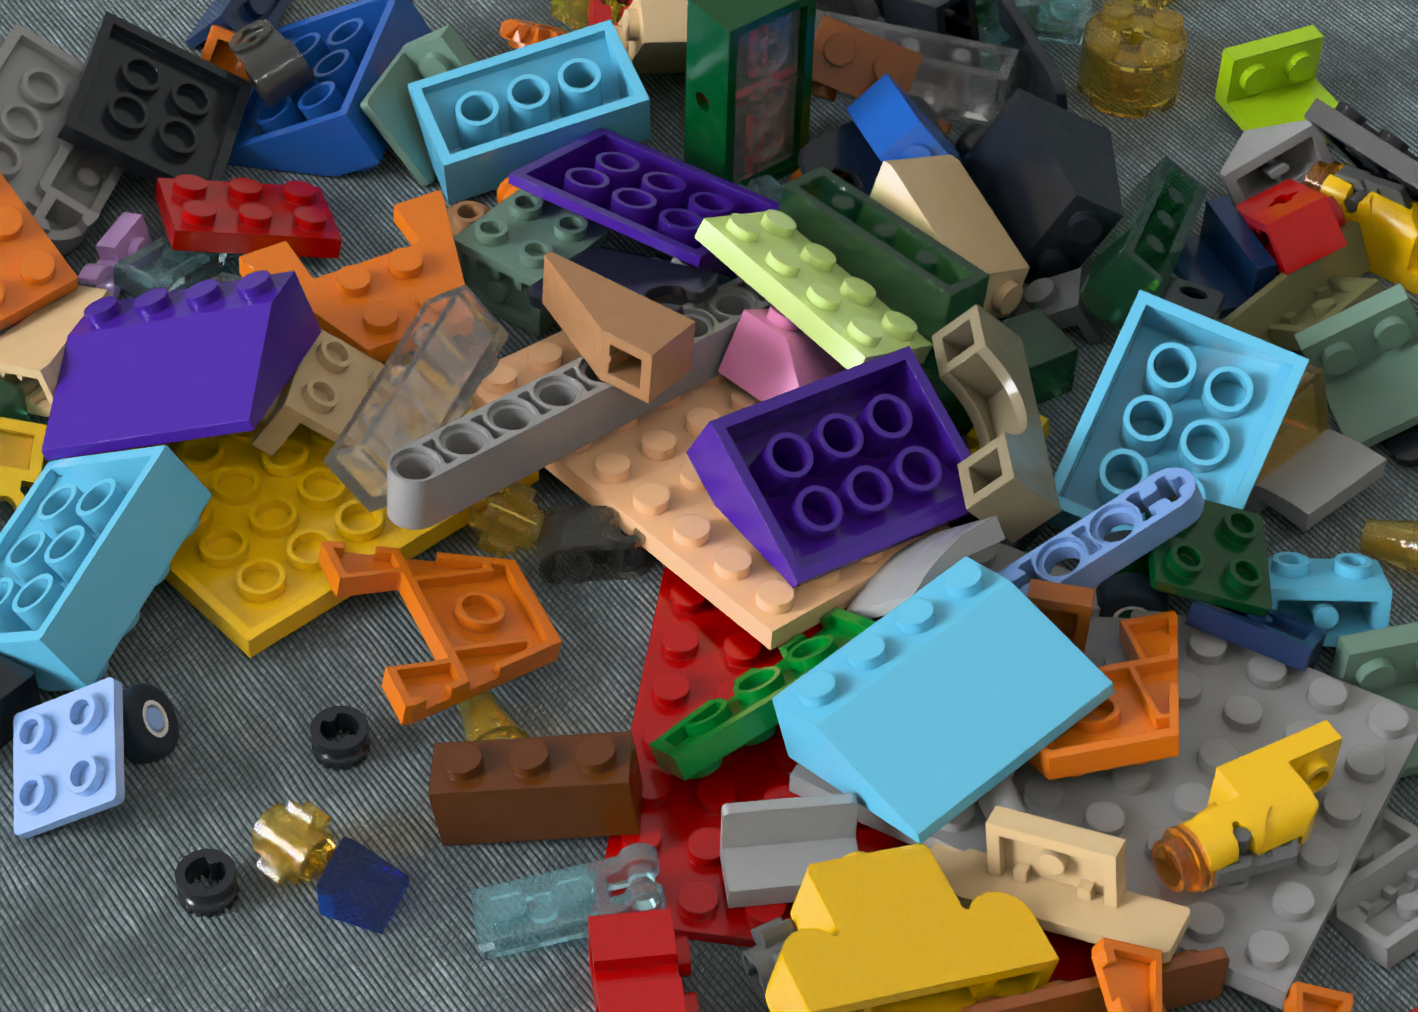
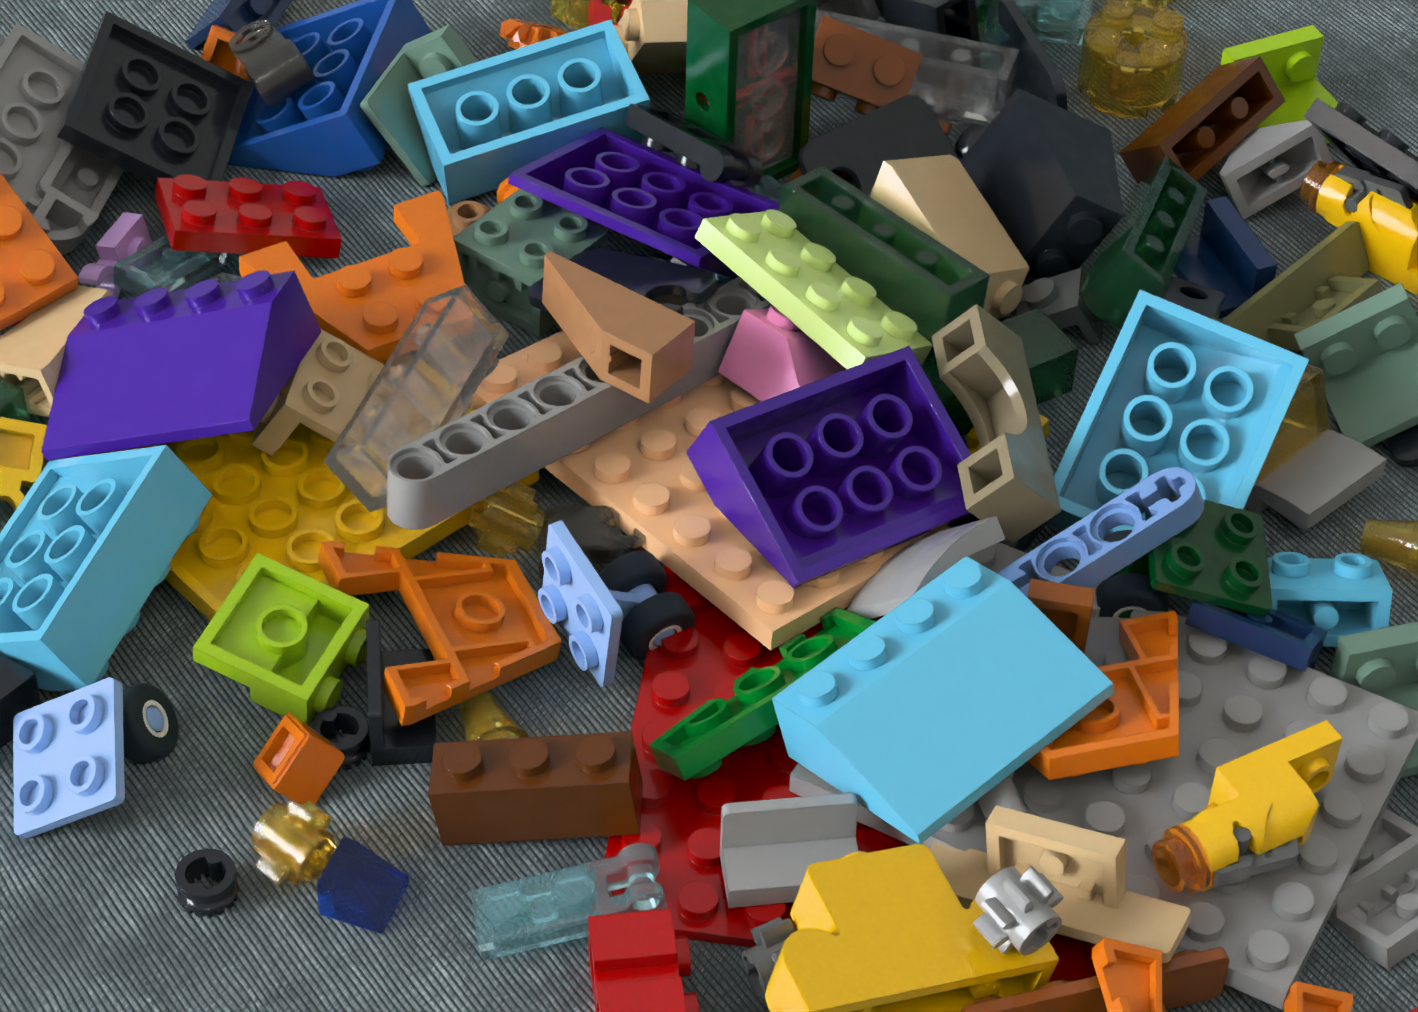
blue slope [846,72,959,163] -> none
red brick [1234,179,1347,275] -> none
none -> lime plate [192,553,369,725]
none -> orange slope [253,712,345,808]
none -> black panel [366,620,437,766]
none -> light blue plate [538,520,696,687]
none -> black plate [624,103,763,188]
none -> light grey gear [973,866,1063,955]
none -> reddish brown brick [1119,56,1285,197]

